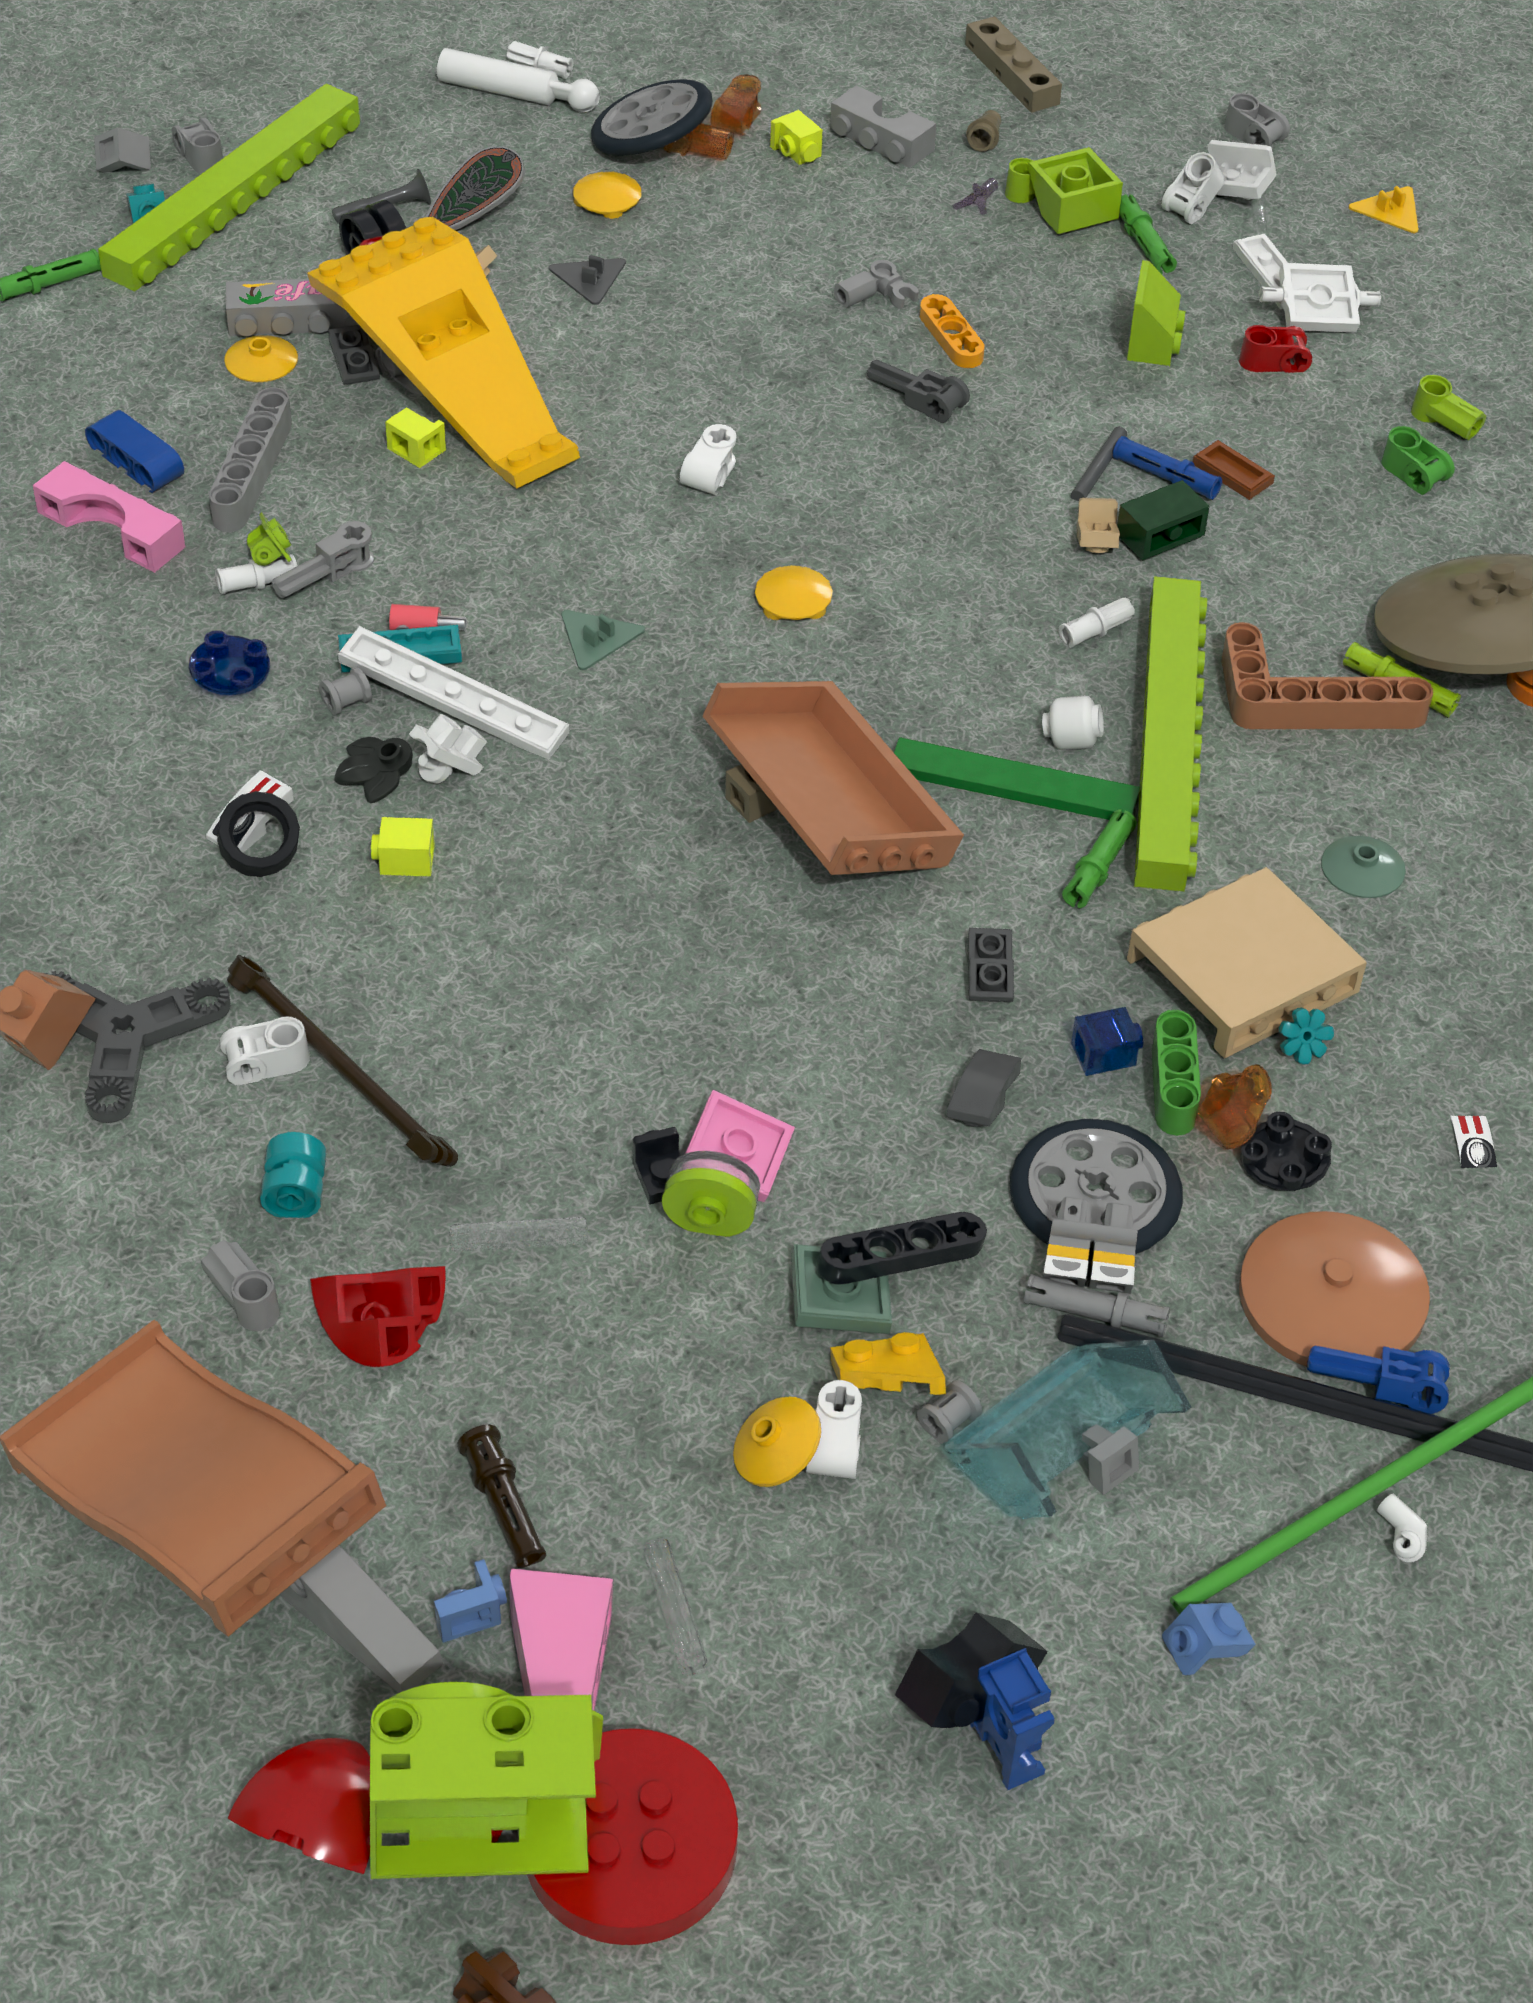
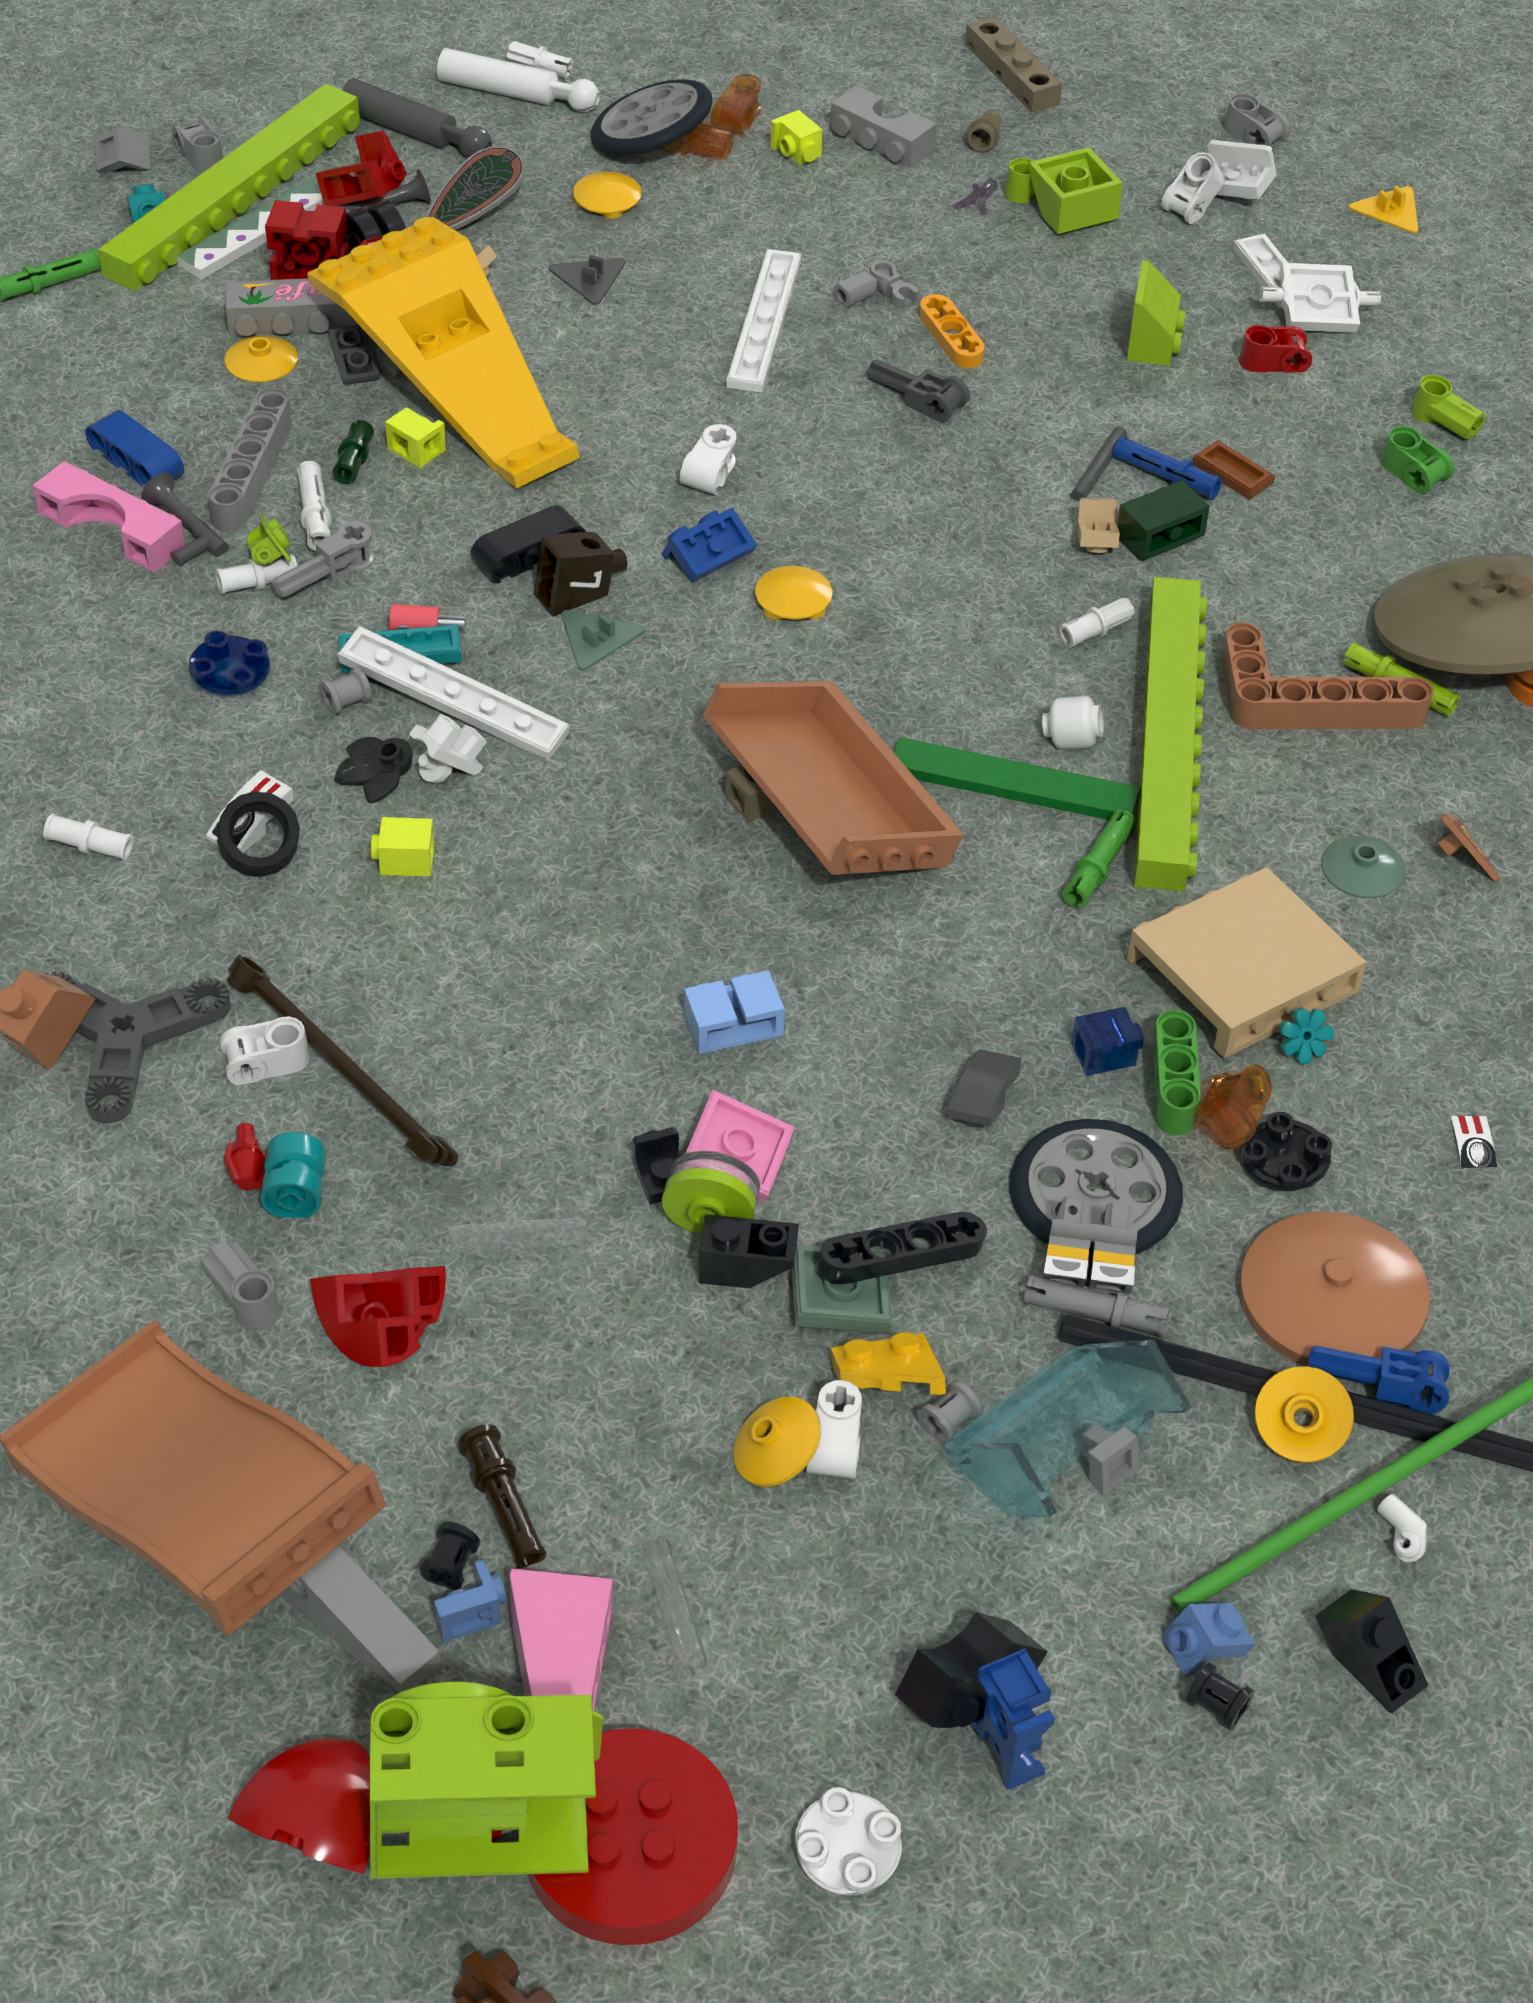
dark grey slope [968,928,1014,1002] -> none
bright green pin [1119,194,1177,274] -> none
none -> white pin [43,813,134,861]
none -> dark grey piece [141,473,229,567]
none -> tile [177,165,336,280]
none -> red piece [223,1123,266,1190]
none -> red brick [265,200,349,280]
none -> white pin [297,461,332,551]
none -> red tile [315,130,407,206]
none -> dark green pin [333,420,374,484]
none -> dark grey piece [342,78,492,158]
none -> black bush [420,1522,481,1590]
none -> black beam [471,505,586,584]
none -> dark brown torso [533,532,628,617]
none -> blue bracket [661,507,757,583]
none -> light blue piece [684,970,785,1054]
none -> black slope [699,1214,799,1289]
none -> white tile [726,249,801,392]
none -> white dish [795,1787,902,1895]
none -> black bush [1186,1662,1255,1731]
none -> yellow dish [1255,1366,1354,1463]
none -> black slope [1315,1589,1428,1713]
none -> nougat piece [1438,813,1500,882]

